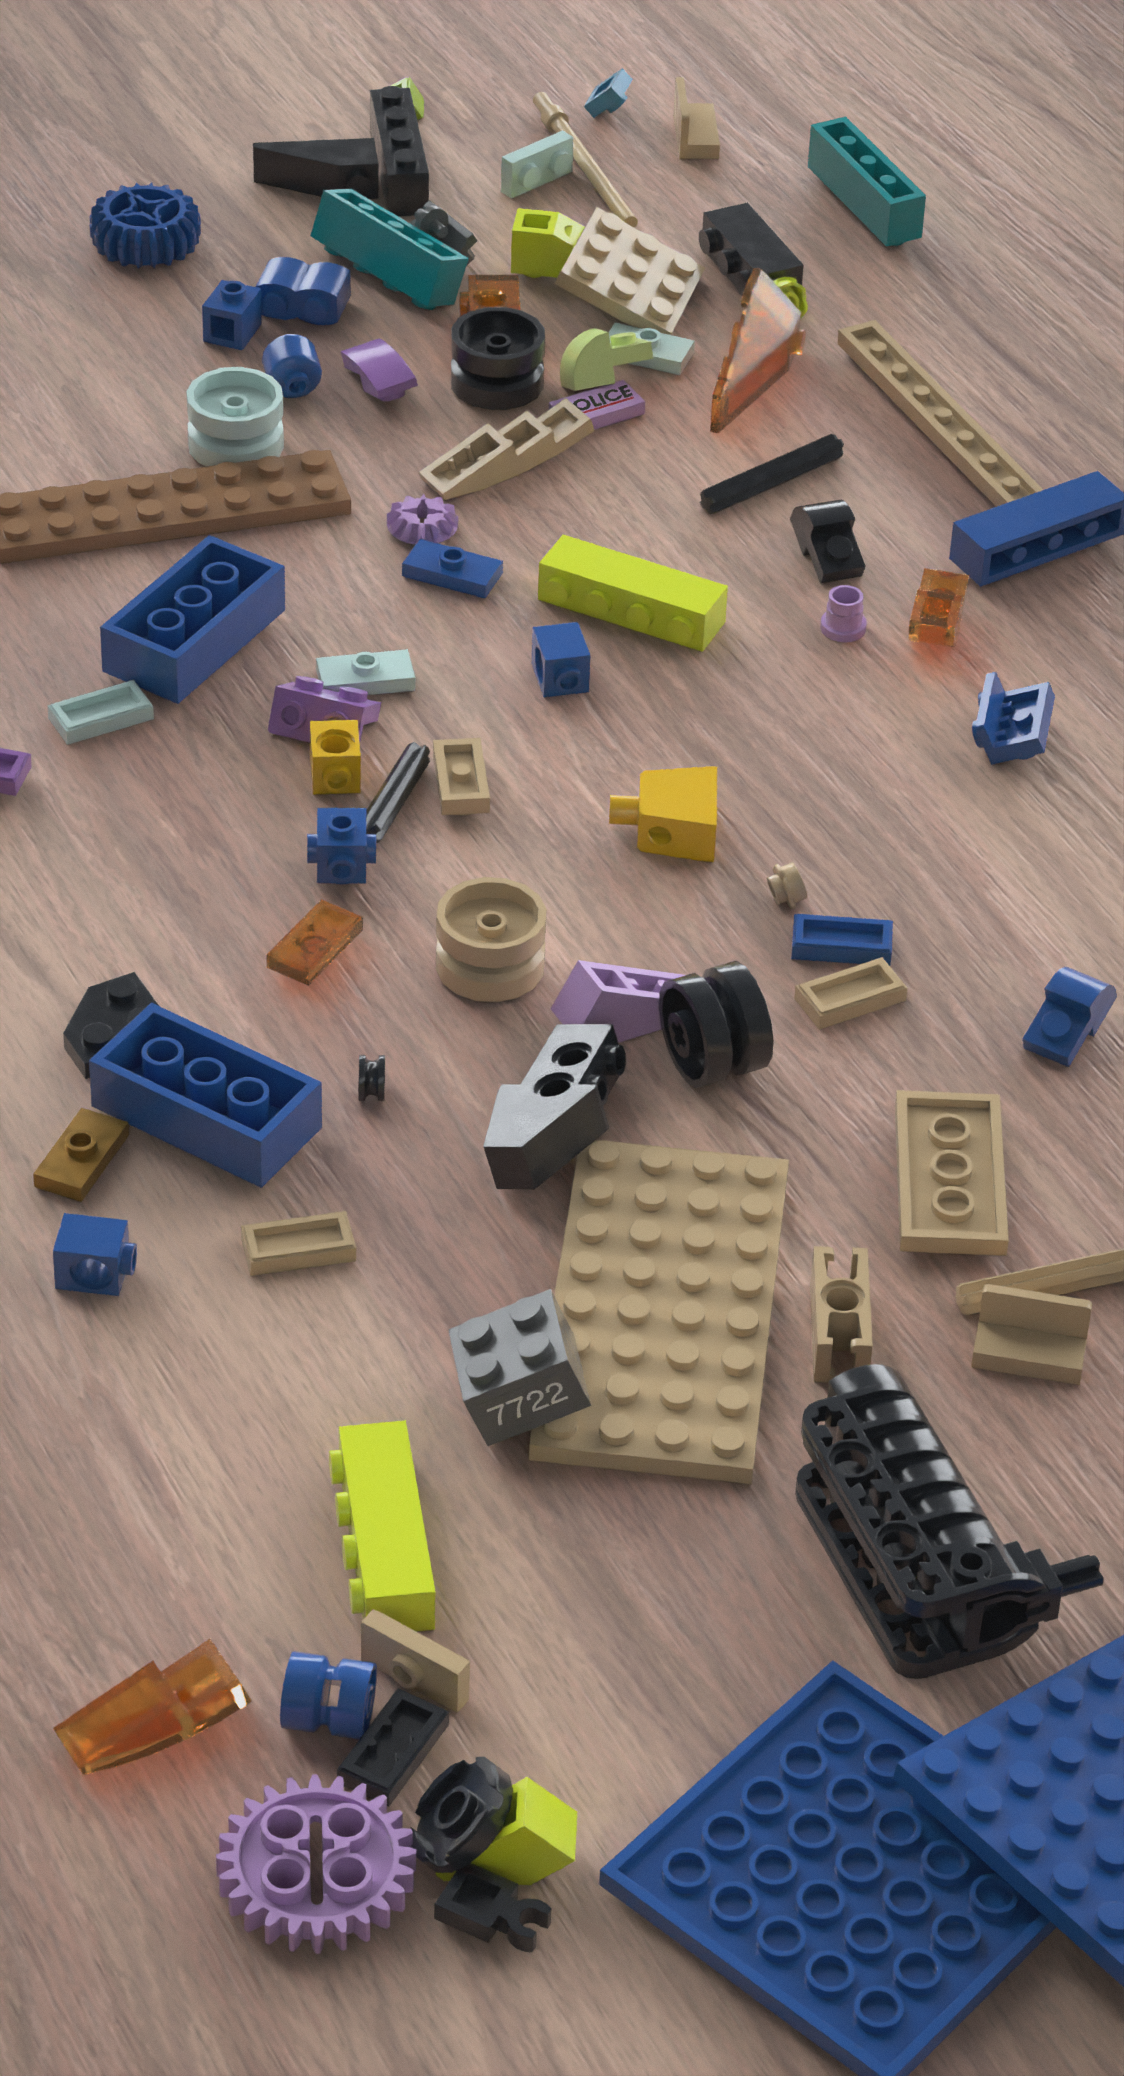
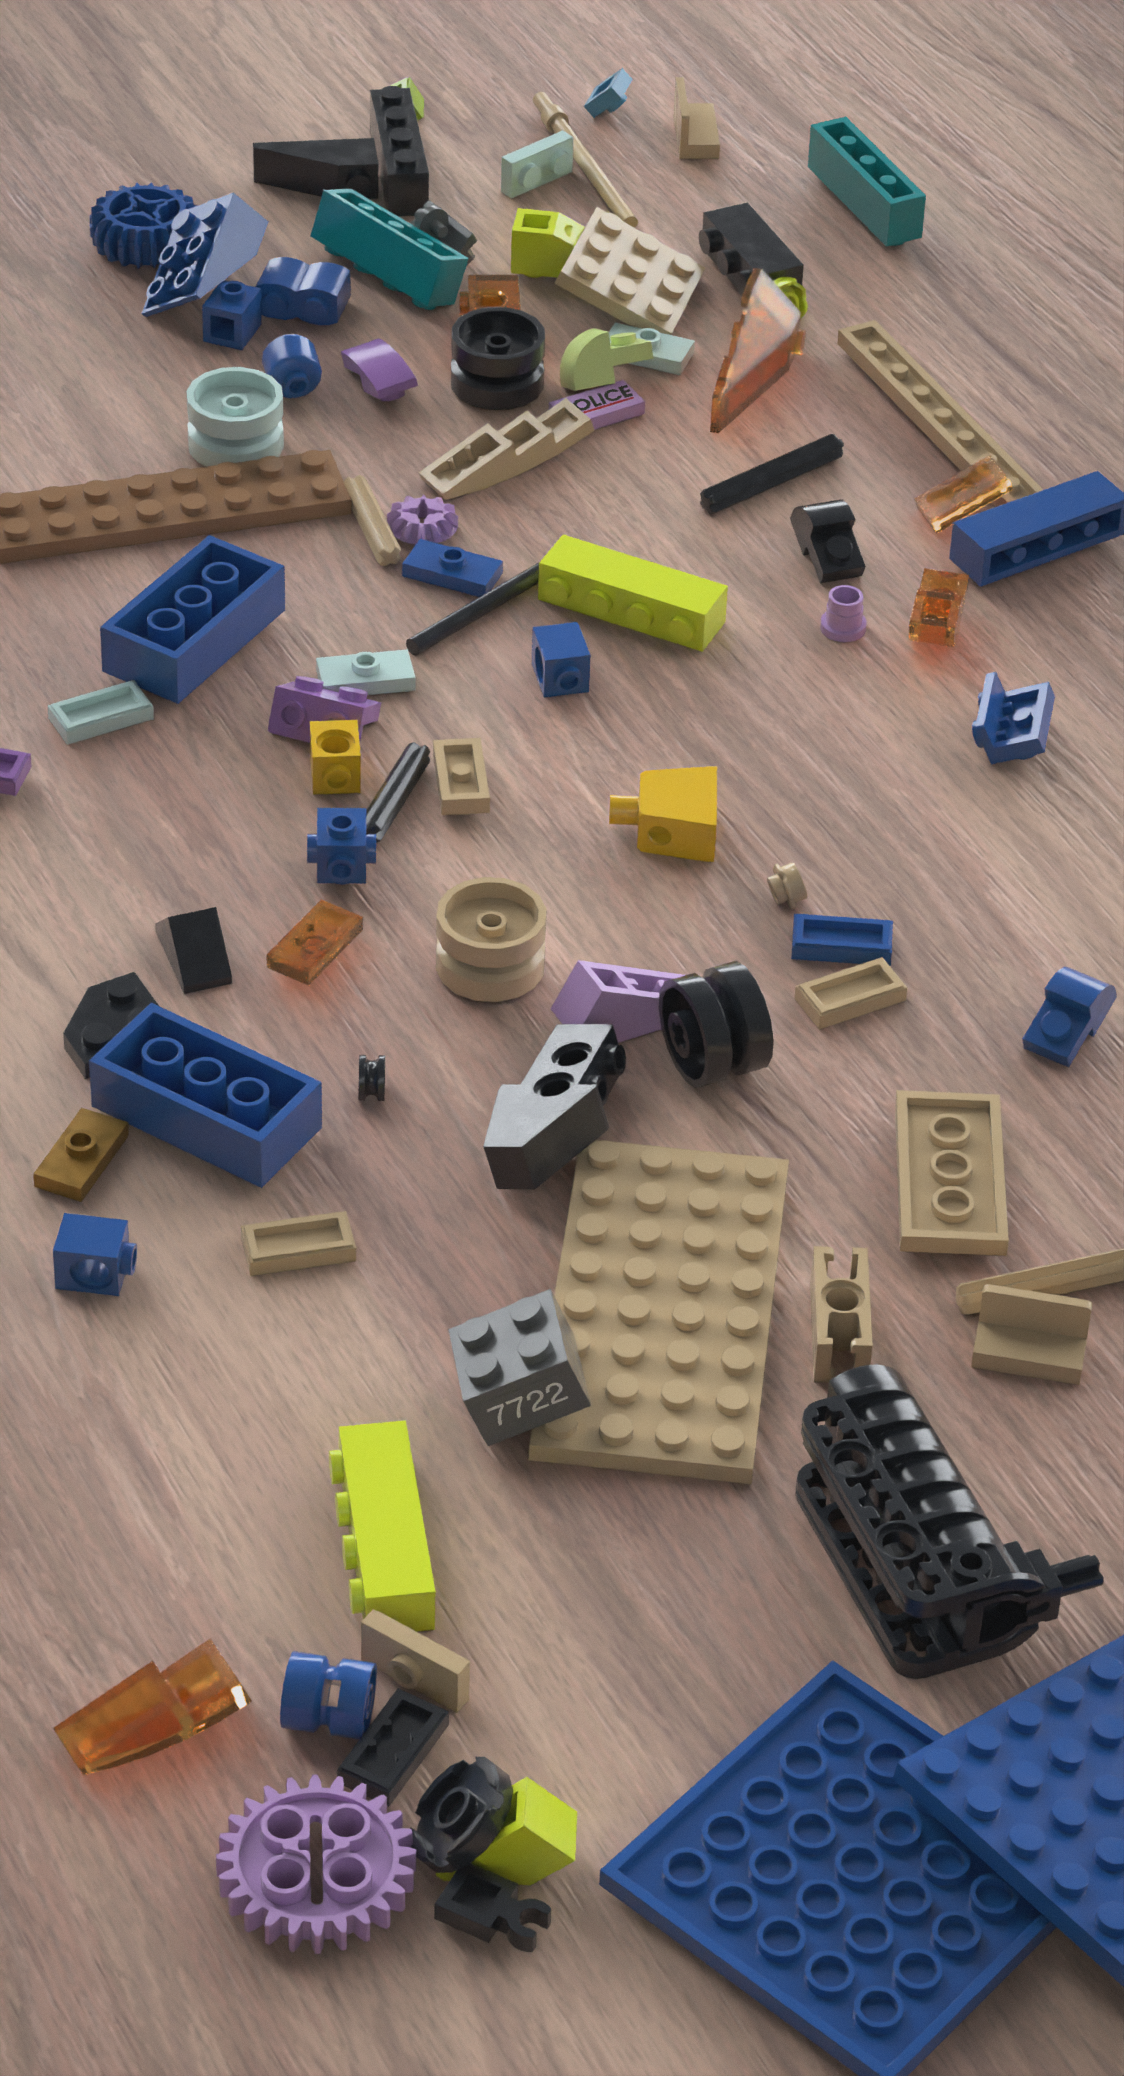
none -> slope [141,192,269,317]
none -> black slope [155,907,232,994]
none -> tan axle [343,475,401,566]
none -> black bar [406,563,539,656]
none -> clear orange plate [914,455,1013,534]

